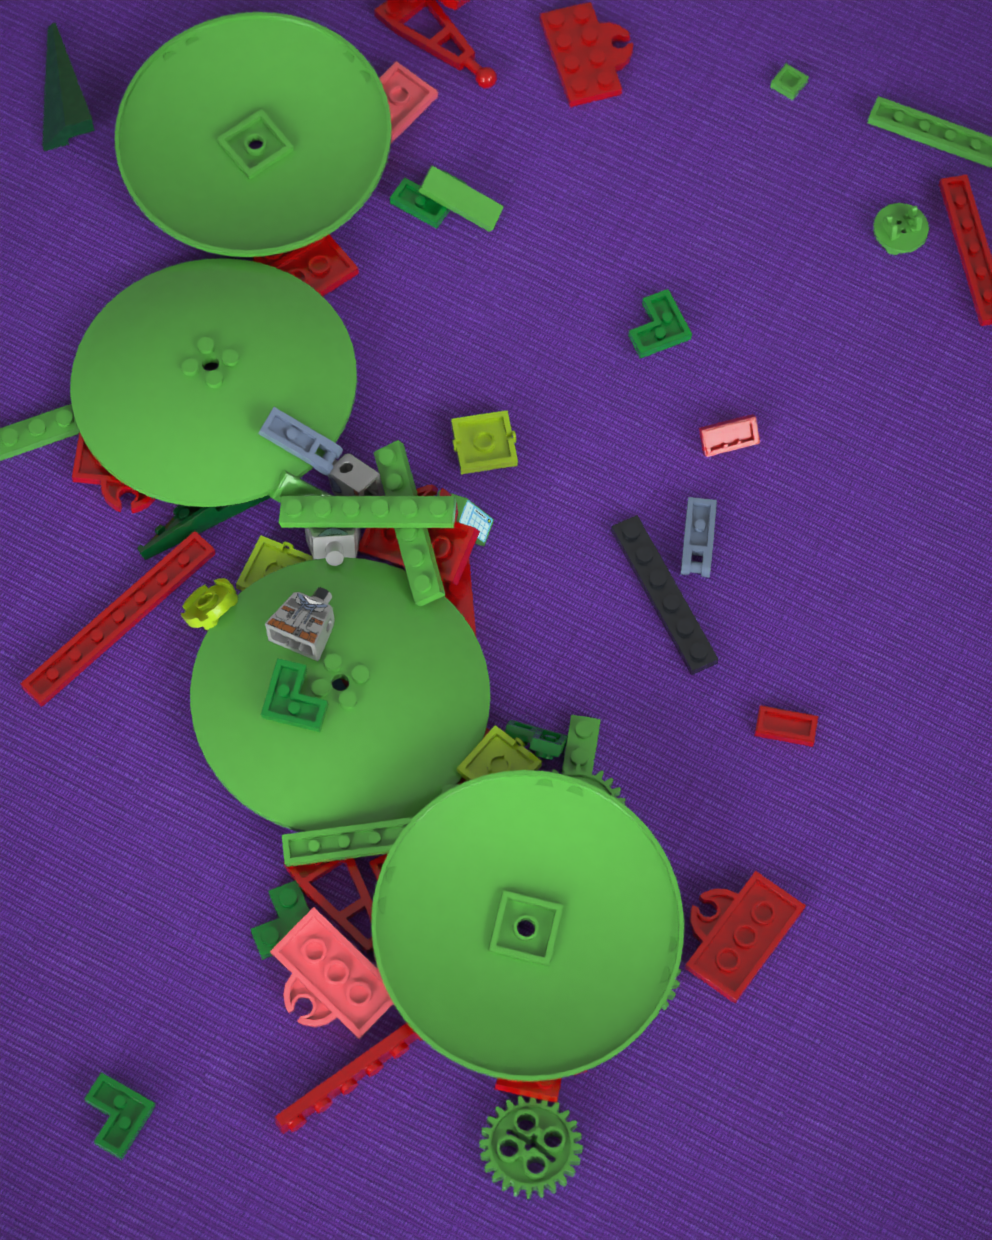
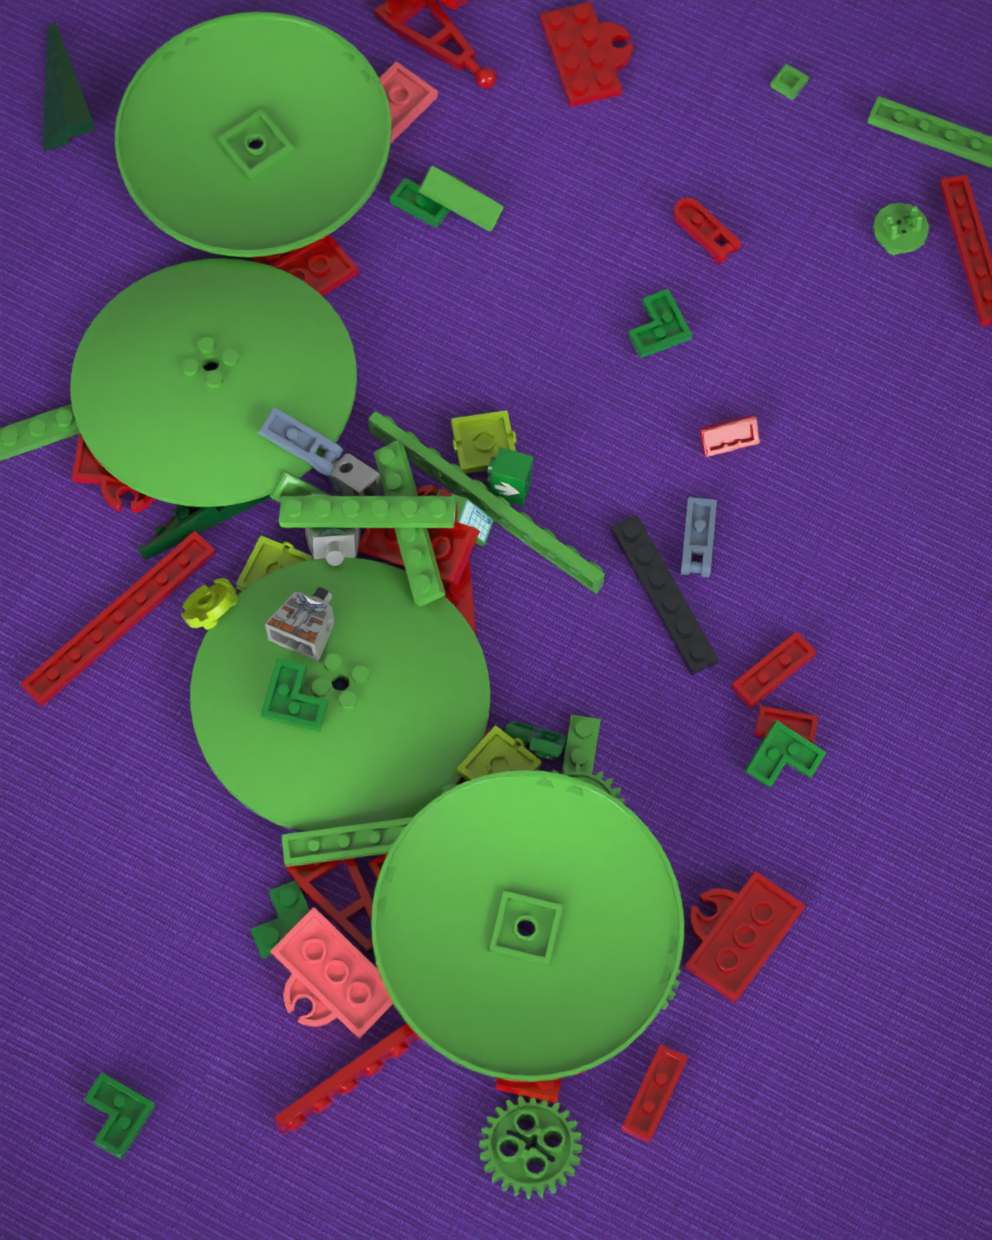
none -> bright green plate [368,411,605,594]
none -> green brick [487,447,533,507]
none -> red plate [621,1044,688,1144]
none -> red plate [673,197,742,264]
none -> red plate [731,631,817,709]
none -> green plate [743,721,827,788]

